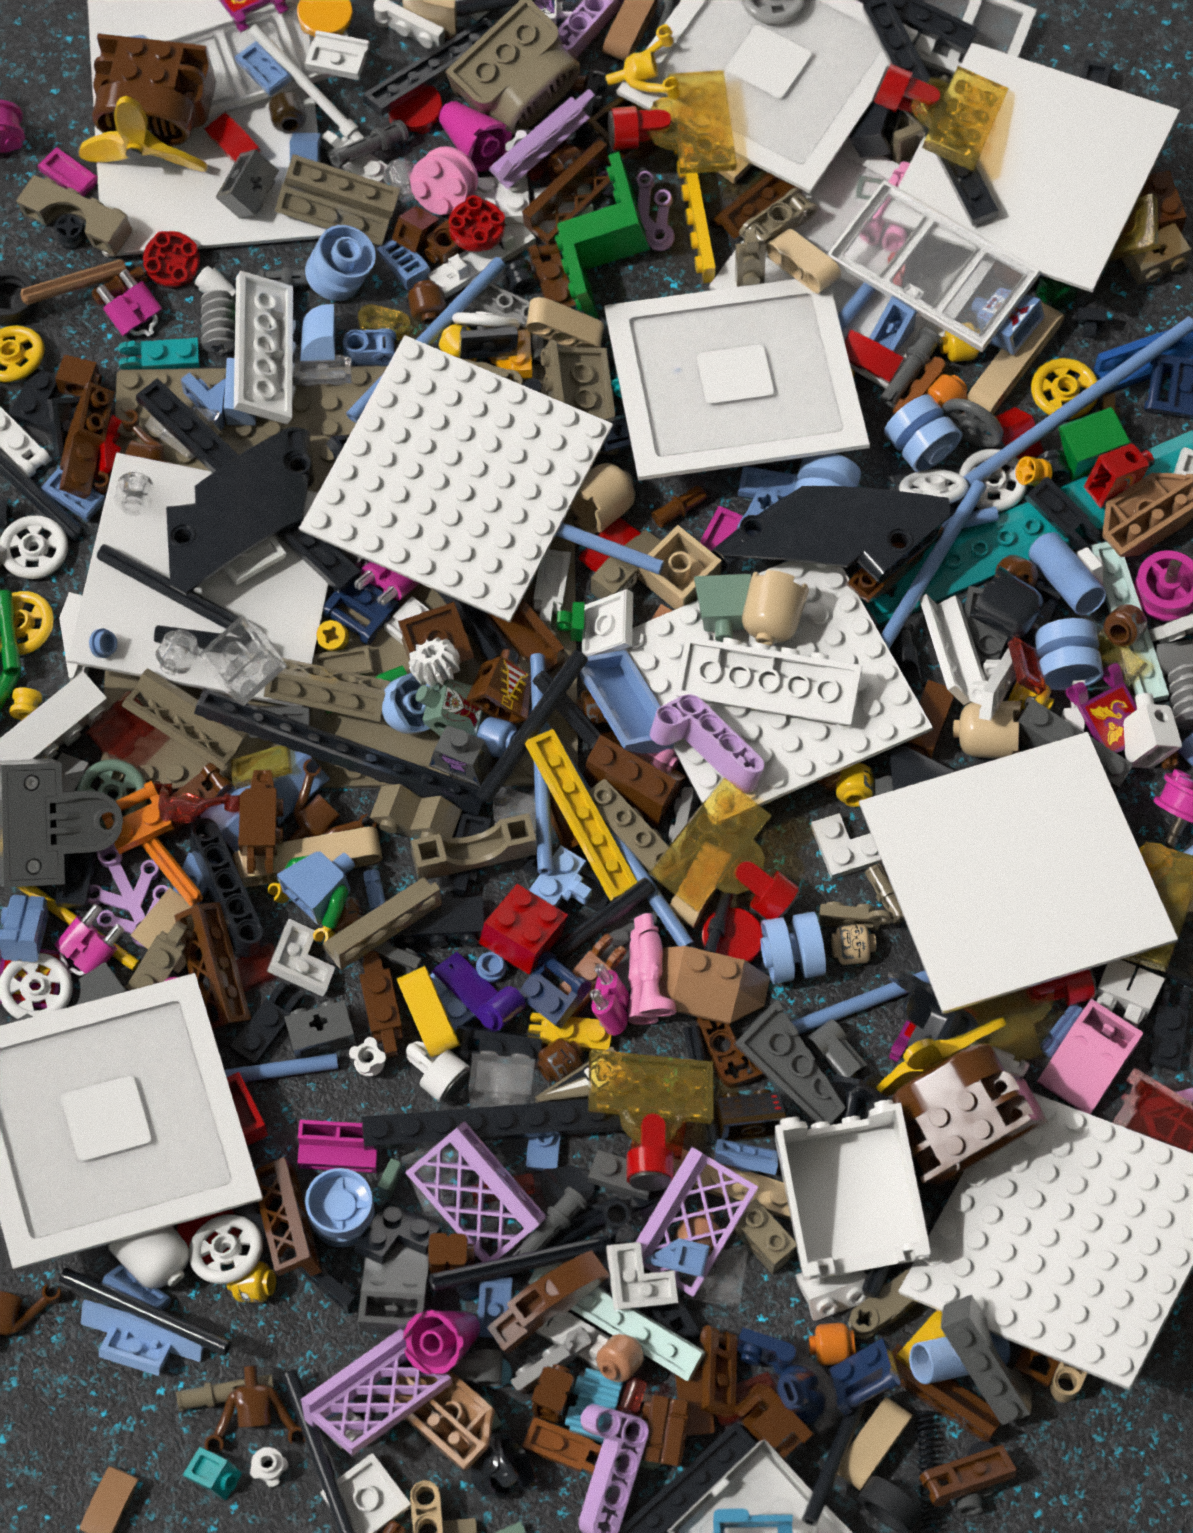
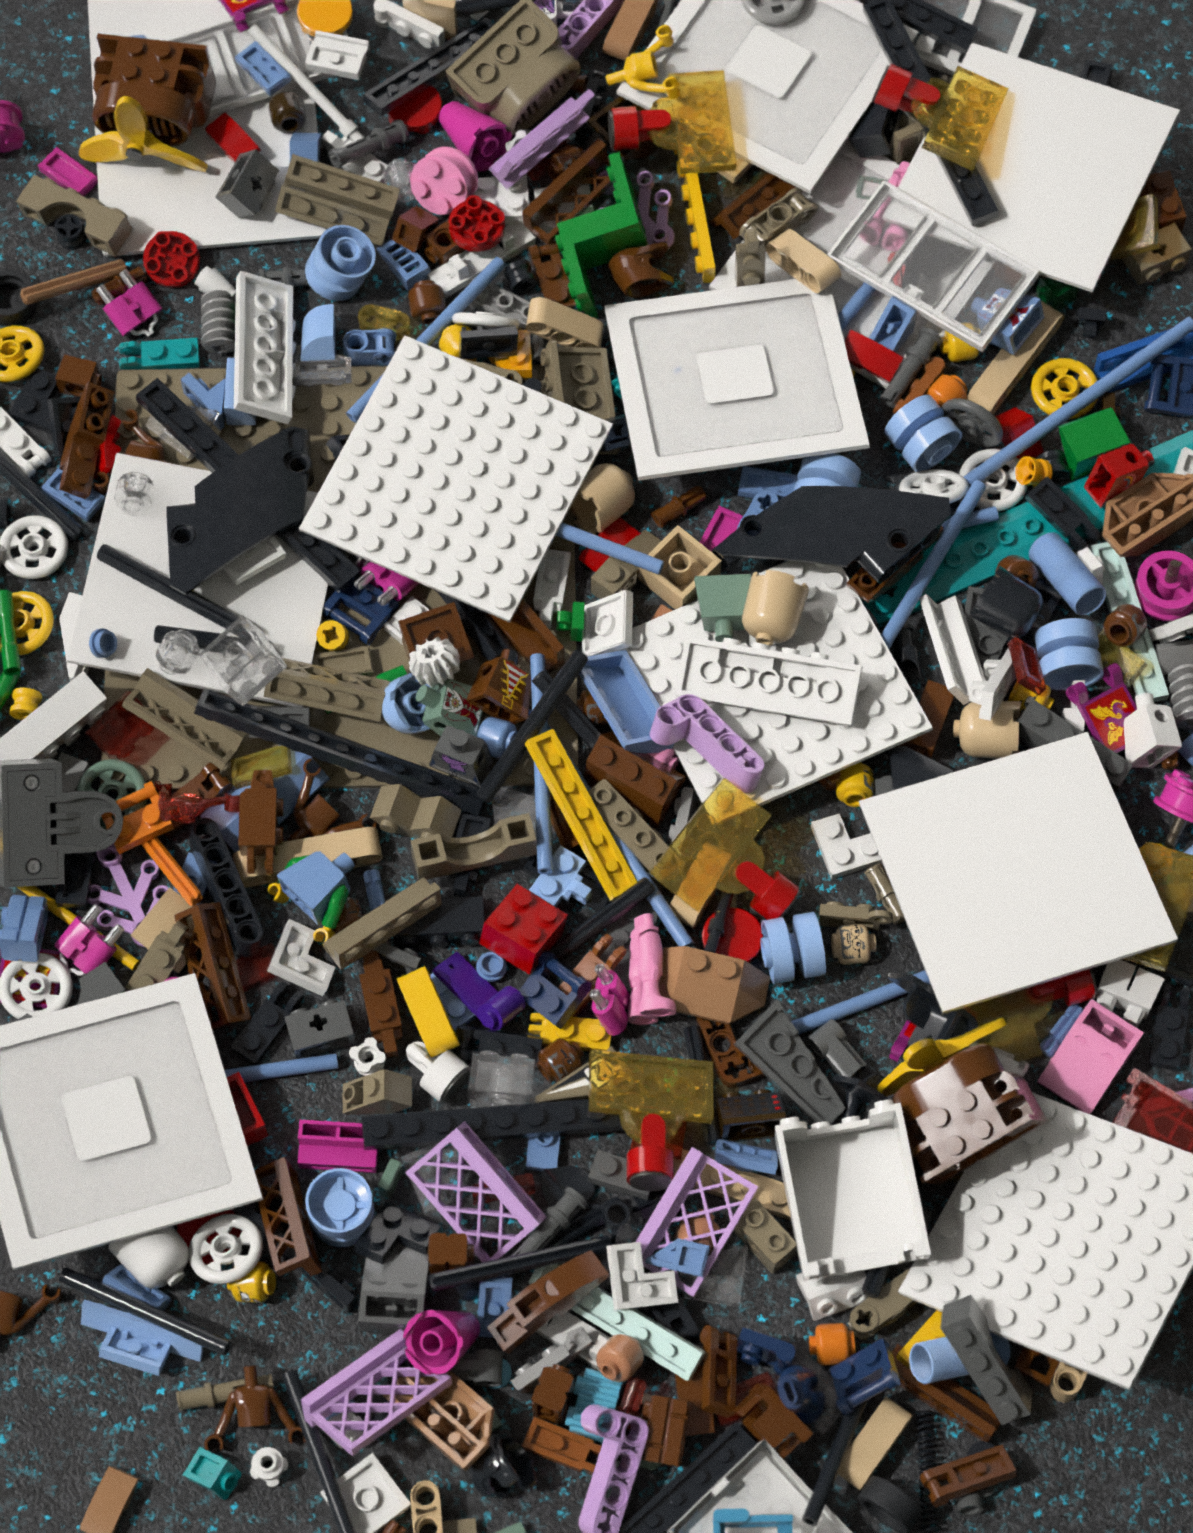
none -> dark tan slope [342,1069,412,1115]
none -> reddish brown helmet [608,242,674,298]

